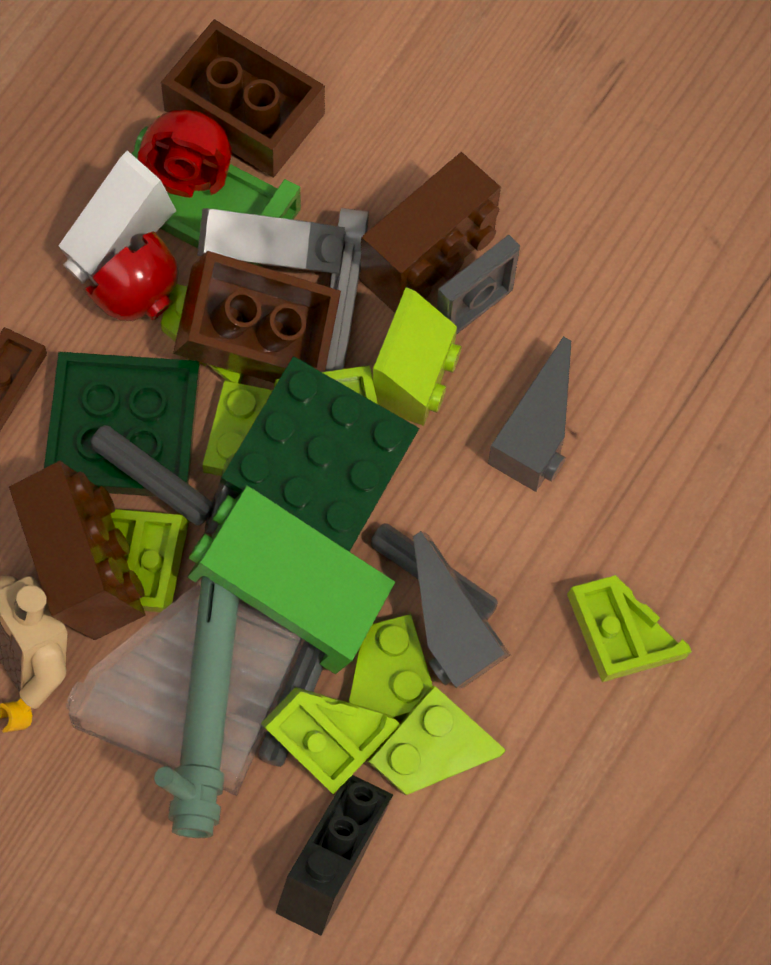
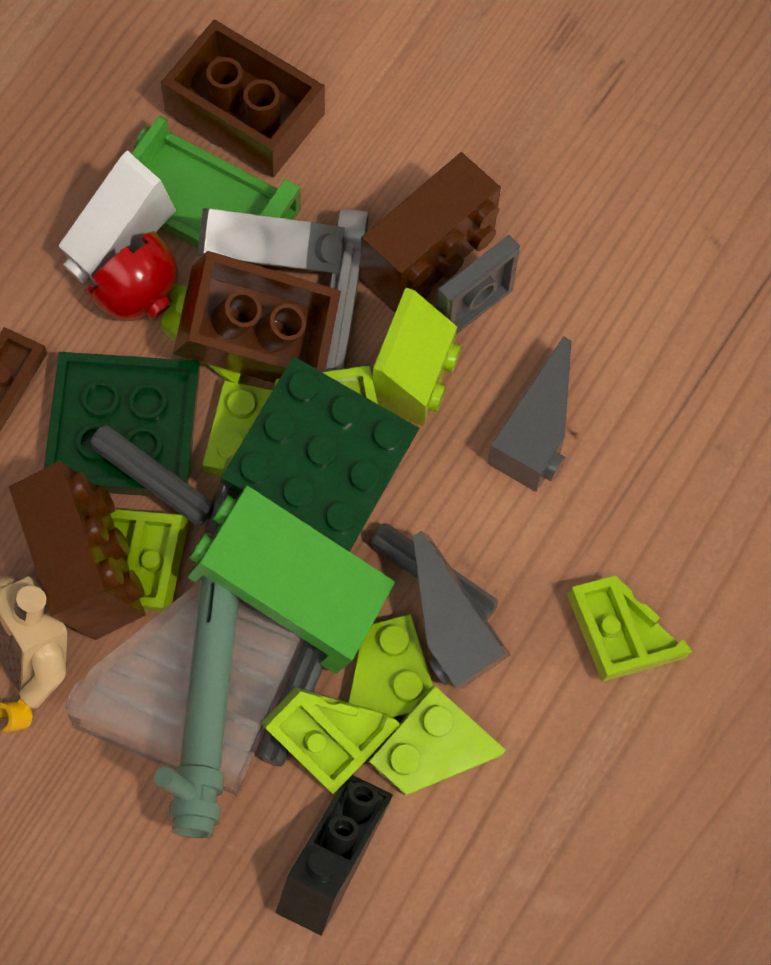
red cylinder [137,110,232,198] -> none

